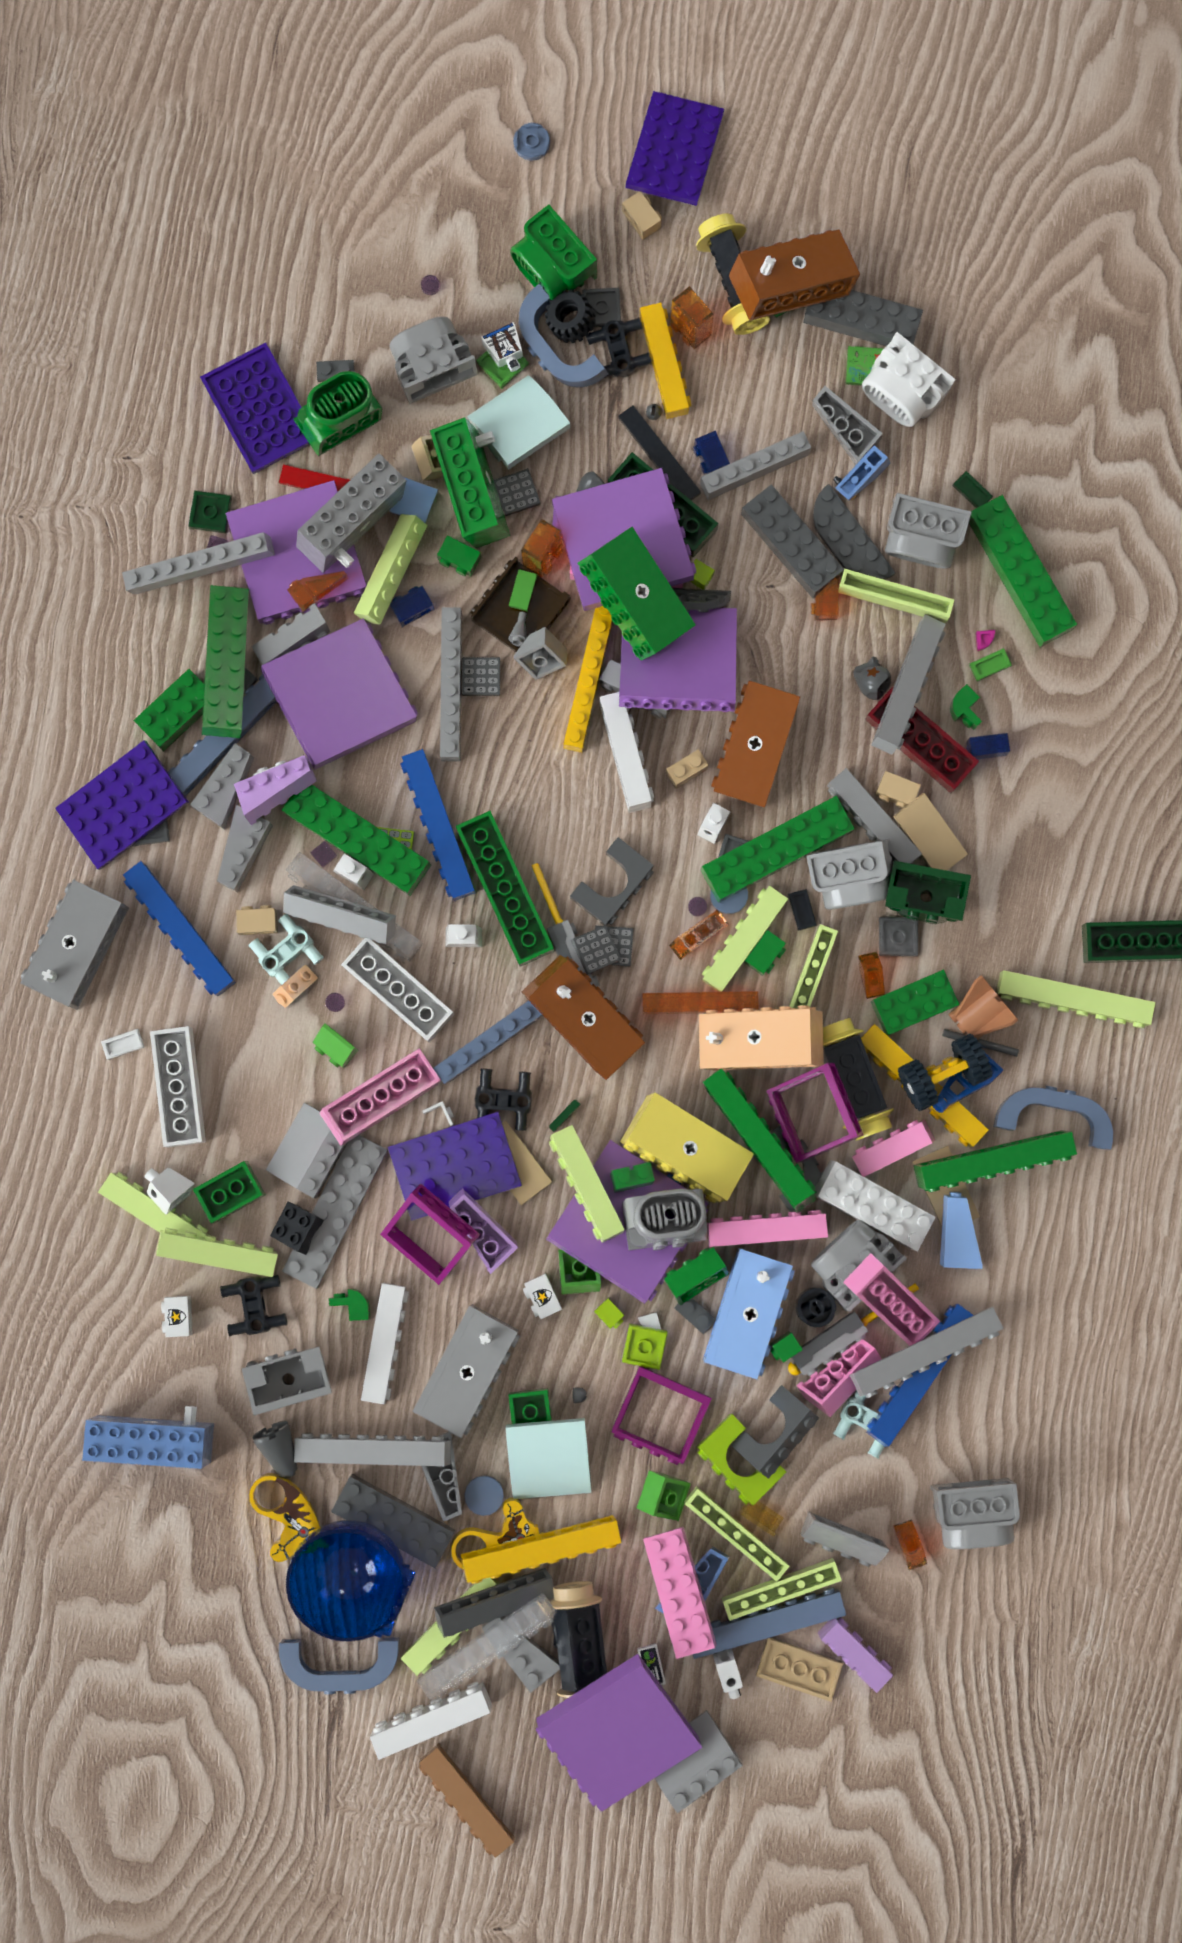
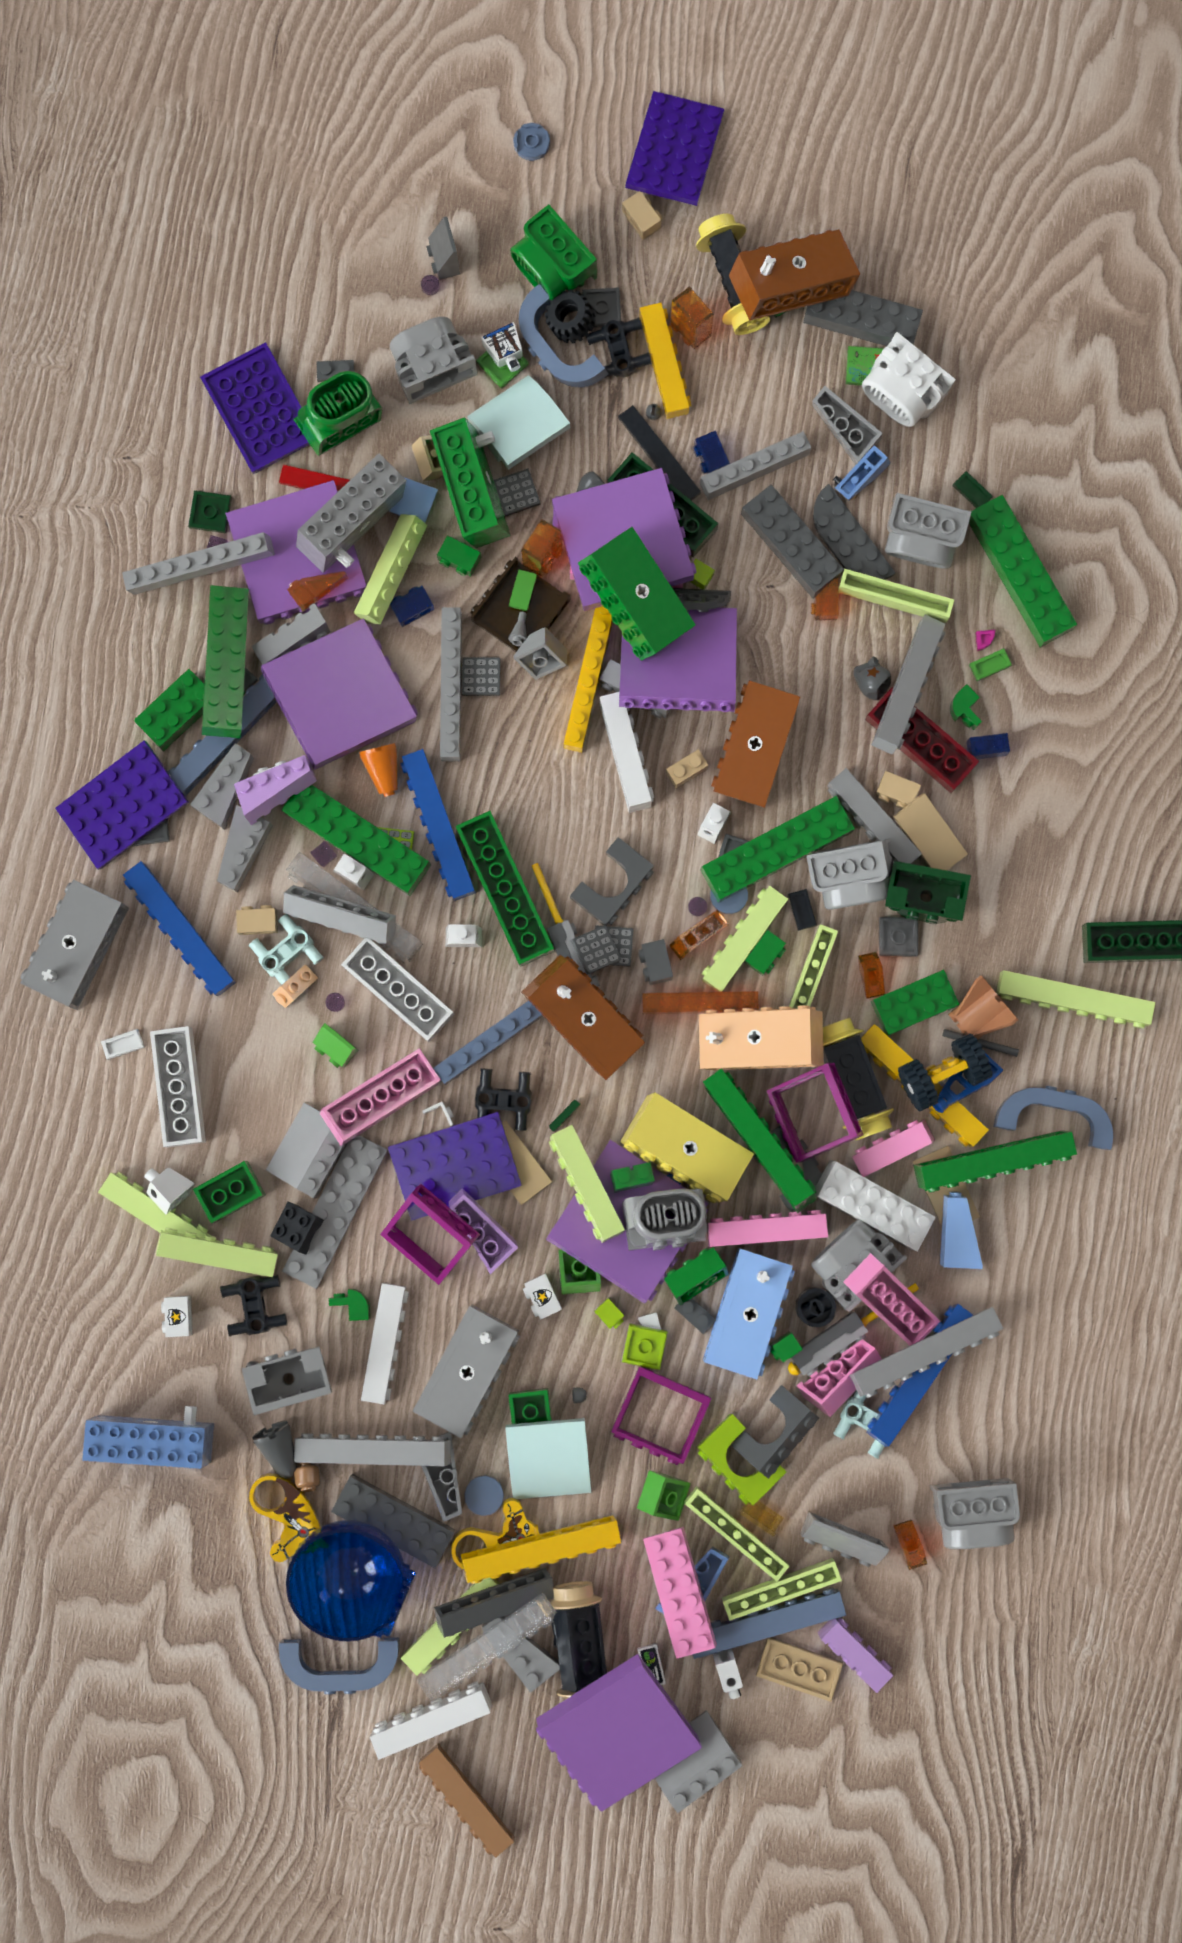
none -> medium nougat head [294,1463,320,1492]
none -> orange cone [359,743,398,797]
none -> dark grey slope [426,216,460,280]
none -> dark grey brick [638,939,673,985]

